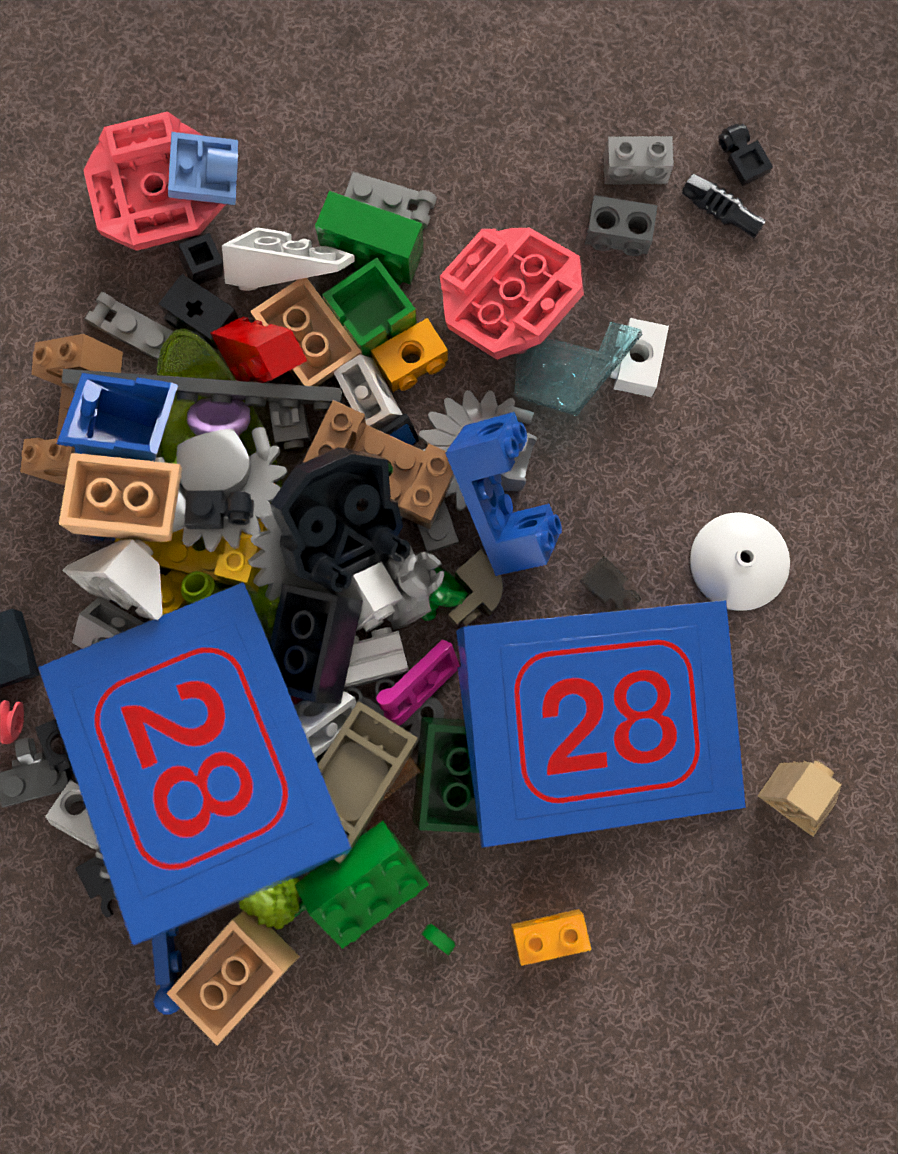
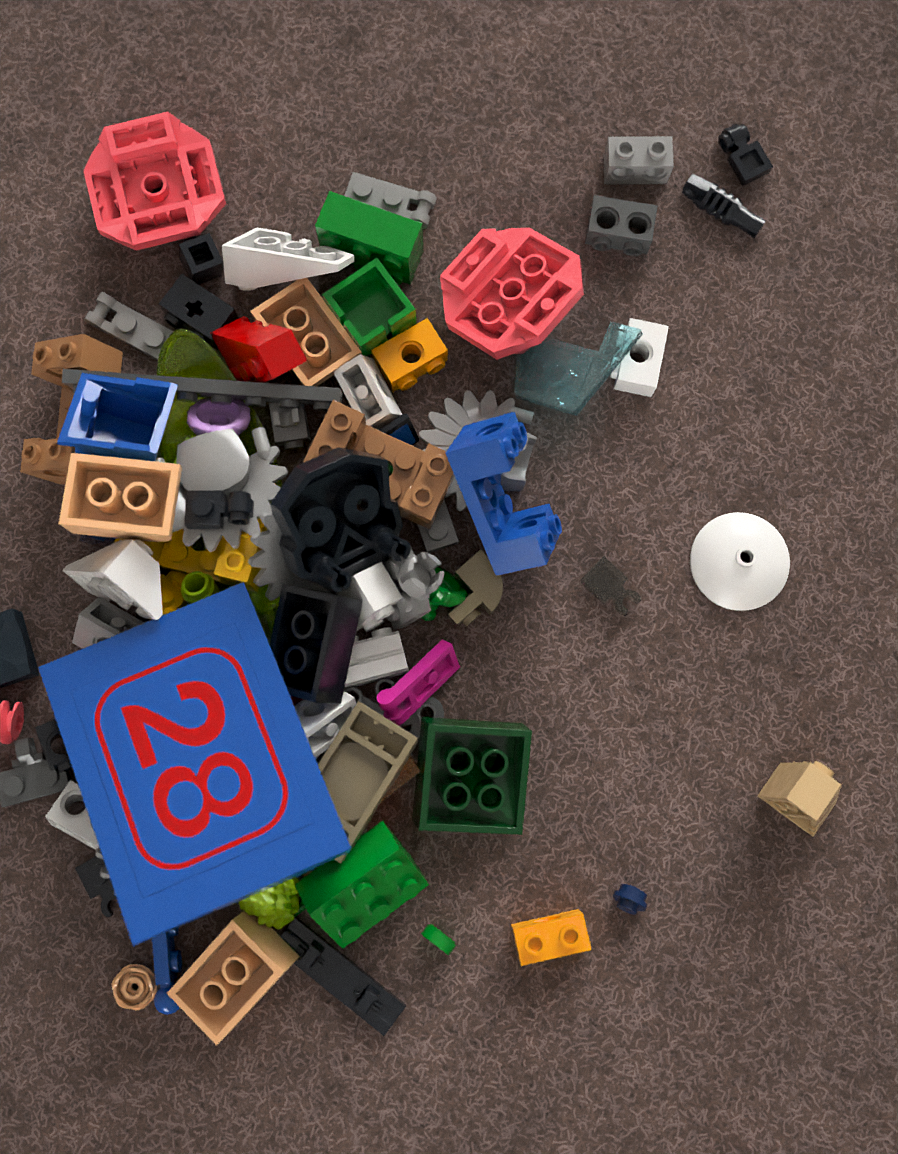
medium blue plate [168,132,238,205] -> none
blue slope [456,600,746,847] -> none
none -> light nougat plate [112,964,157,1011]
none -> black hinge [281,917,406,1036]
none -> dark blue plate [613,884,647,915]

